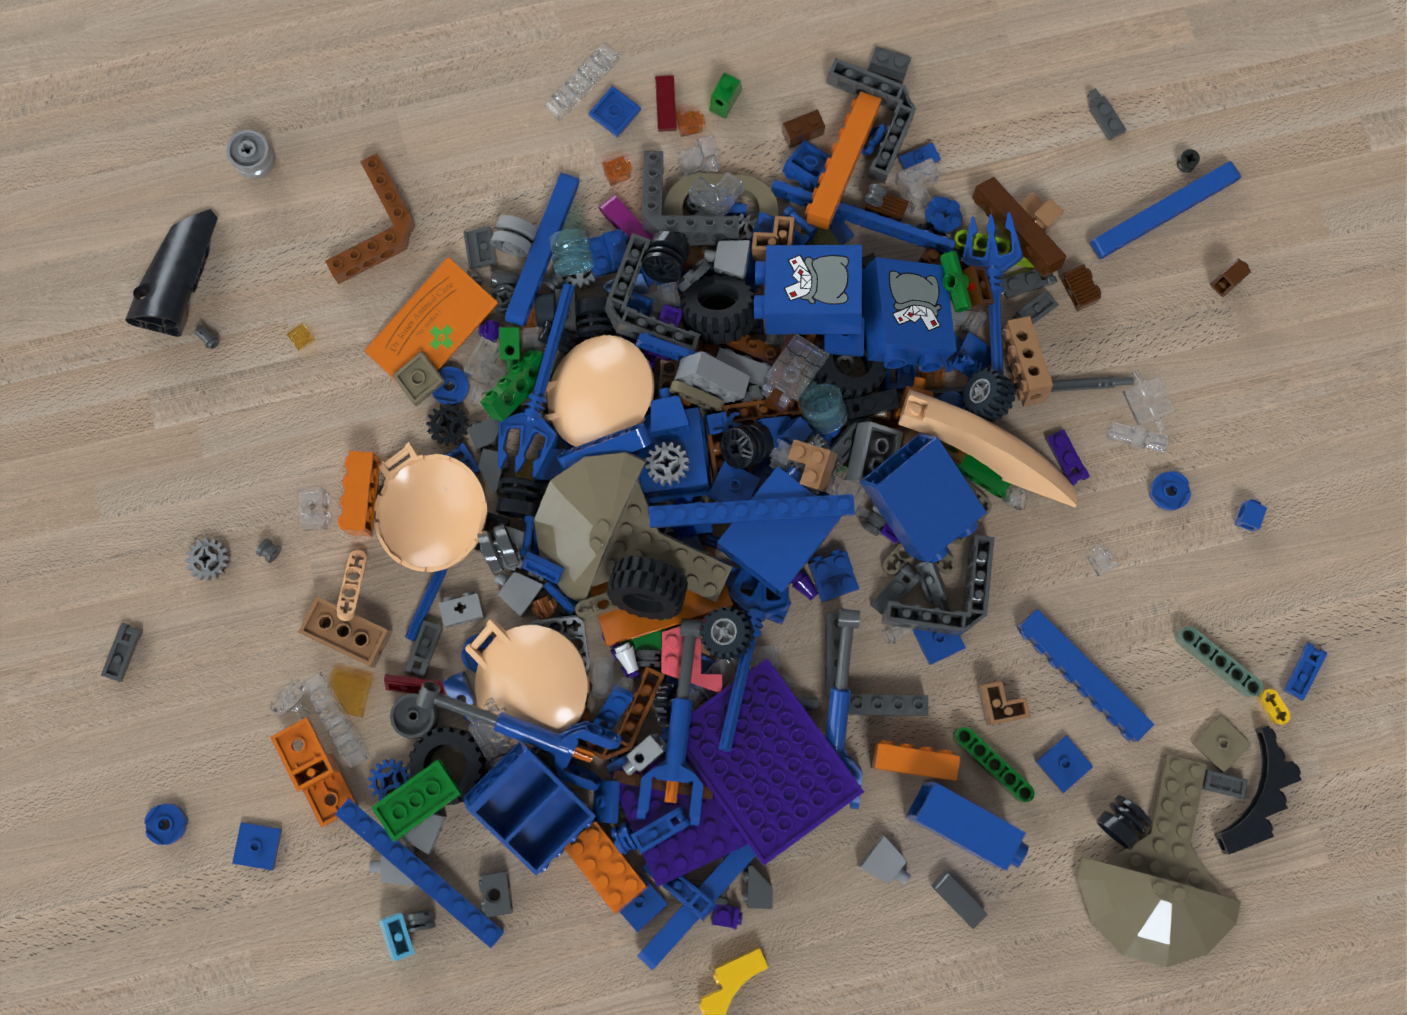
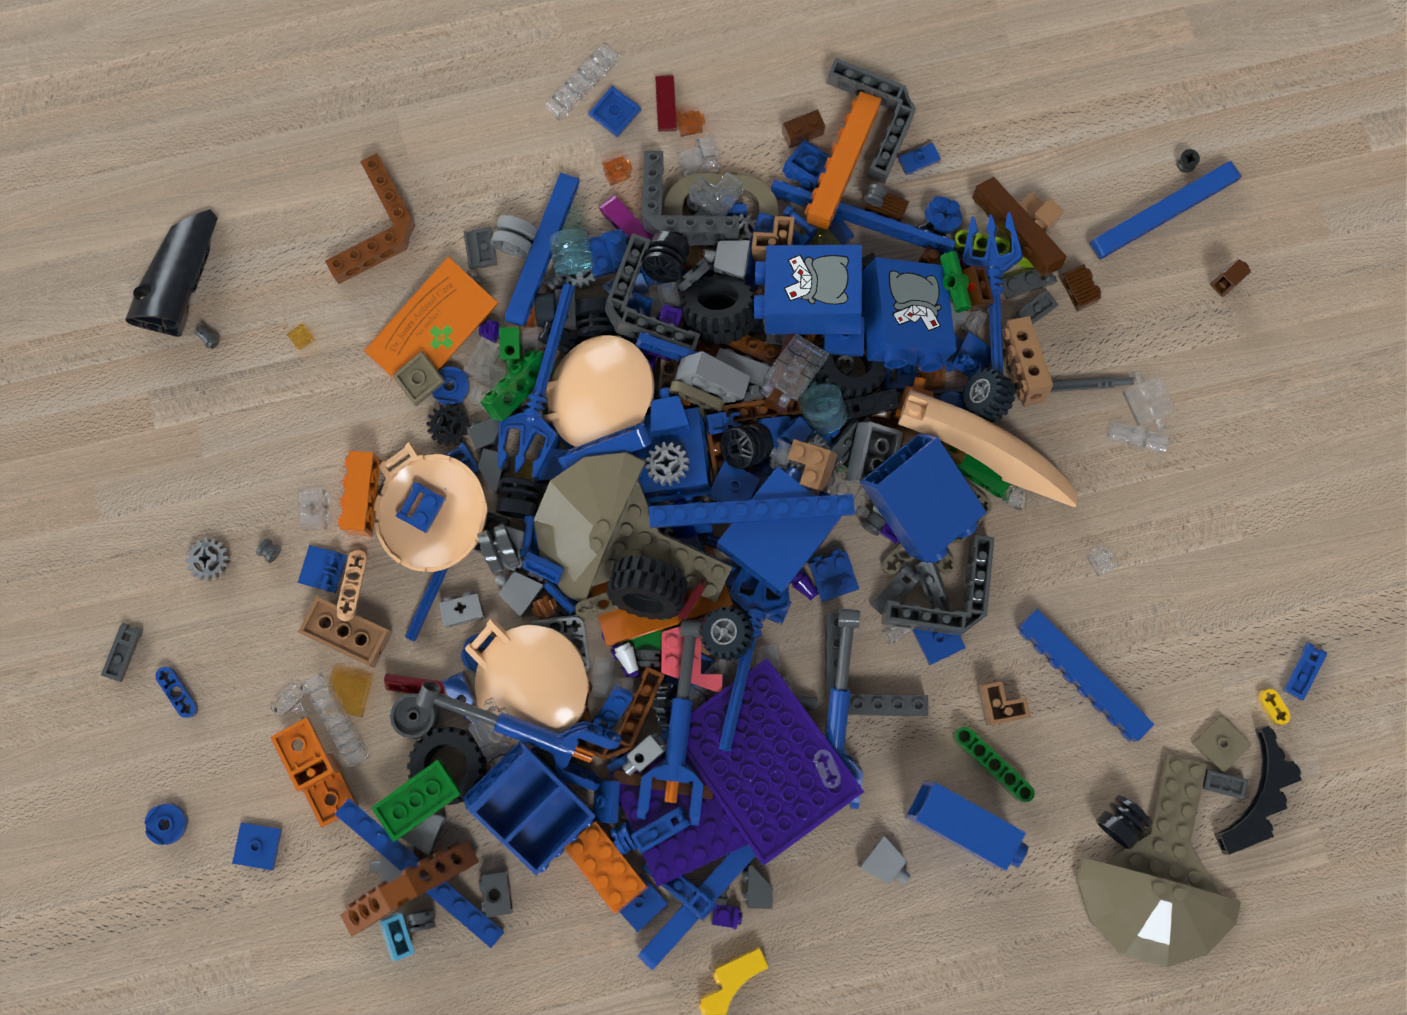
light grey wheel [226,130,276,179] -> none
blue gear [368,759,410,801] -> none
dark grey plate [405,620,443,679] -> none
dark grey cone [491,270,519,287] -> none
dark grey wheel [491,284,515,315] -> none
green torso [709,73,742,119] -> none
blue plate [861,124,887,156] -> none
dark grey plate [868,46,912,84] -> none
orange brick [871,740,960,781] -> none
clear brick [895,158,940,214] -> none
dark grey beam [931,871,988,929] -> none
blue plate [1035,735,1093,793] -> none
dark purple plate [1045,429,1090,486] -> none
dark grey hinge [1087,88,1127,141] -> none
blue plate [1149,471,1191,511] -> none
sand green beam [1175,626,1263,697] -> none
blue brick [1234,499,1267,532] -> none
none -> blue beam [155,667,198,718]
none -> blue hinge [298,545,347,593]
none -> dark orange brick [340,840,479,937]
none -> blue plate [395,481,446,533]
none -> dark red tile [678,579,708,620]
none -> clear beam [814,750,841,789]

